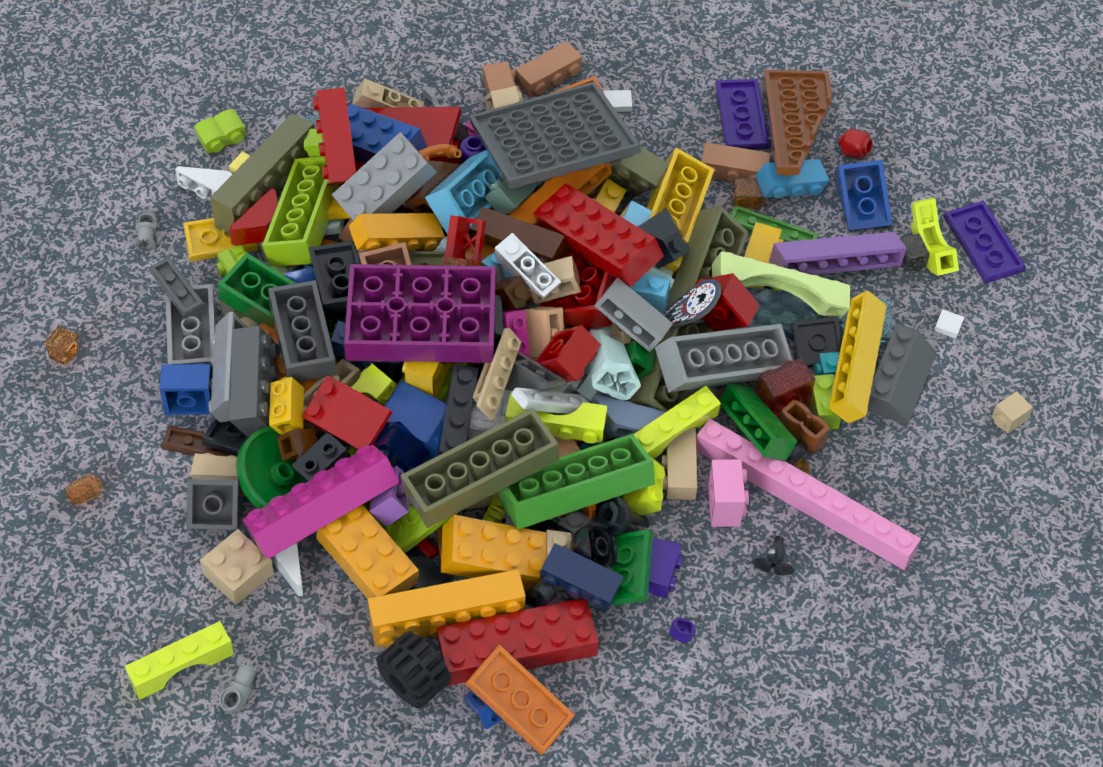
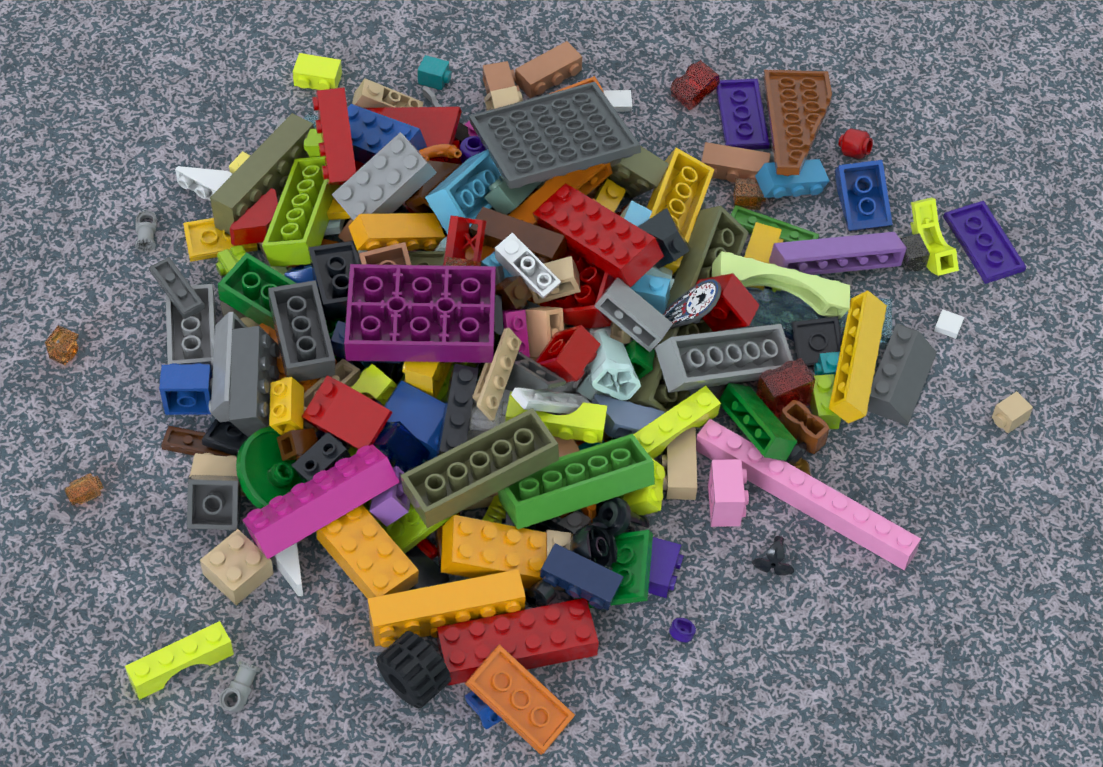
lime brick [194,109,247,154] -> none
none -> neon yellow brick [293,53,342,90]
none -> teal brick [417,55,452,90]
none -> clear red brick [670,60,720,110]

